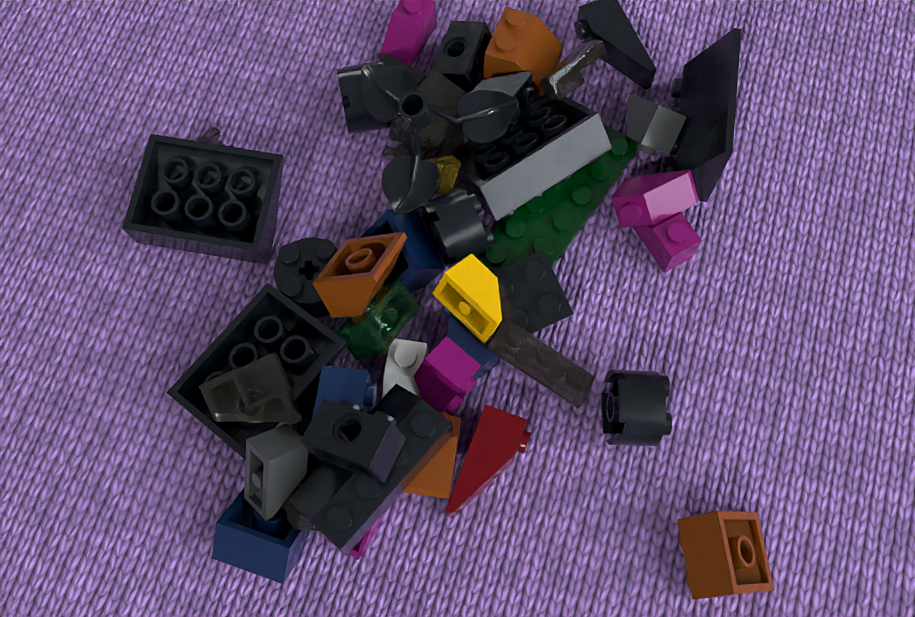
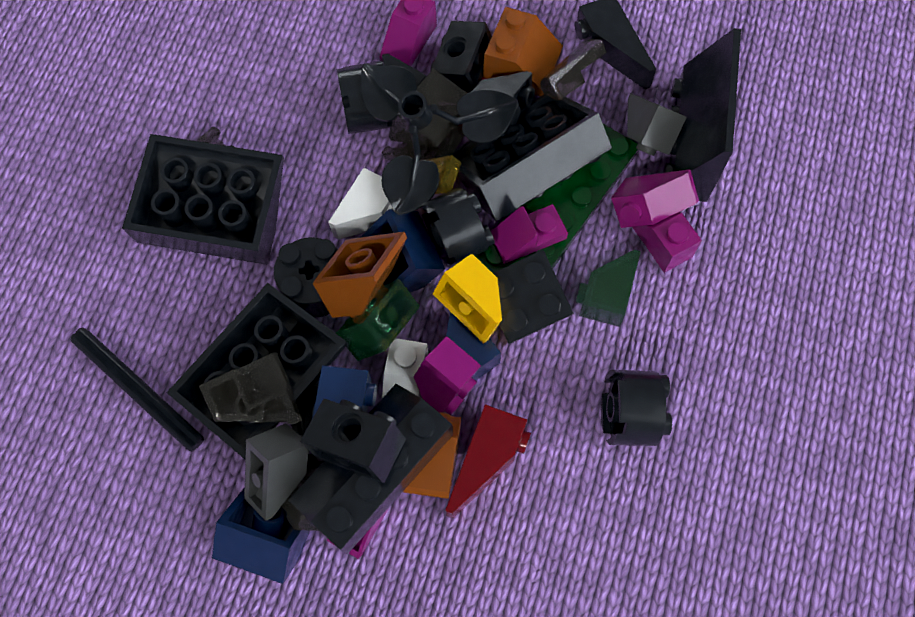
clear smoke plate [486,318,595,408] -> none
dark orange slope [677,511,774,600] -> none
none -> black axle [70,327,204,452]
none -> white slope [328,168,393,239]
none -> magenta slope [491,204,568,264]
none -> clear green slope [575,250,641,327]

